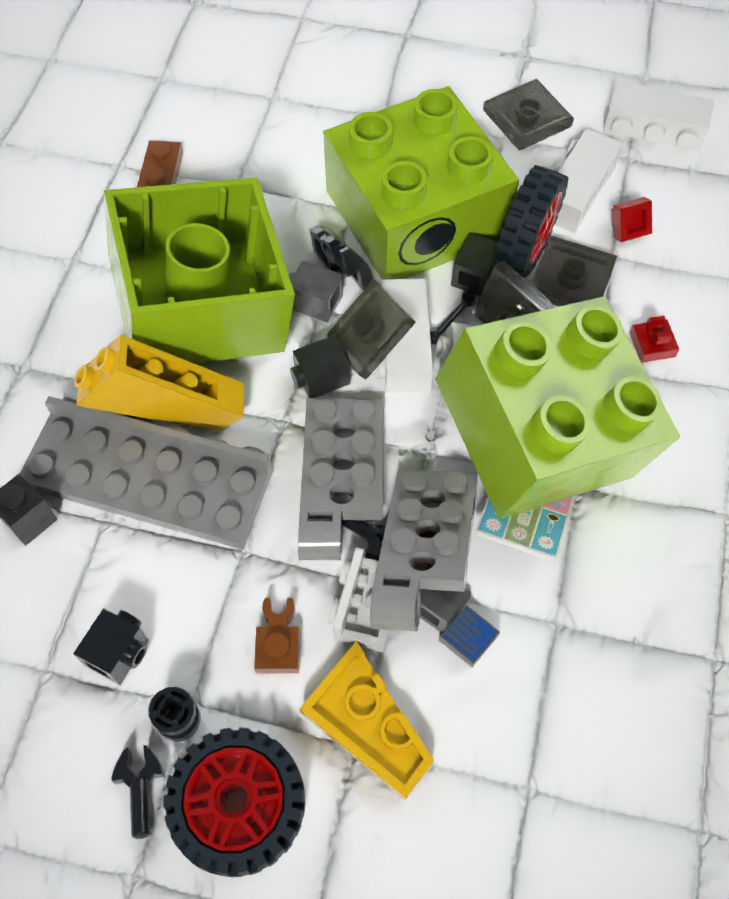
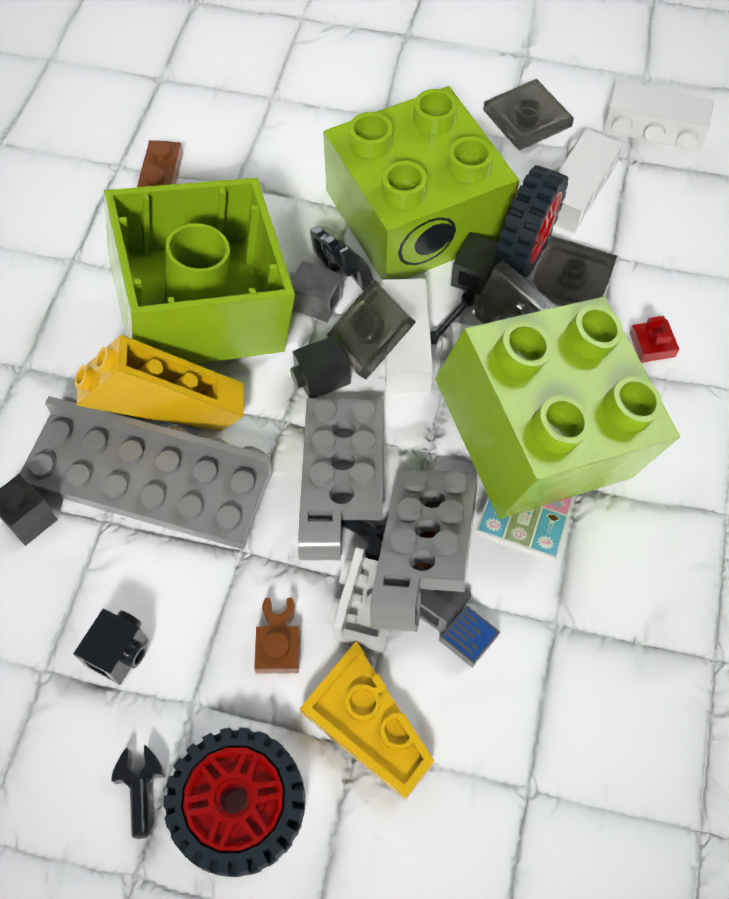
black wheel [148,687,201,742] -> none
red tile [611,197,653,242] -> none

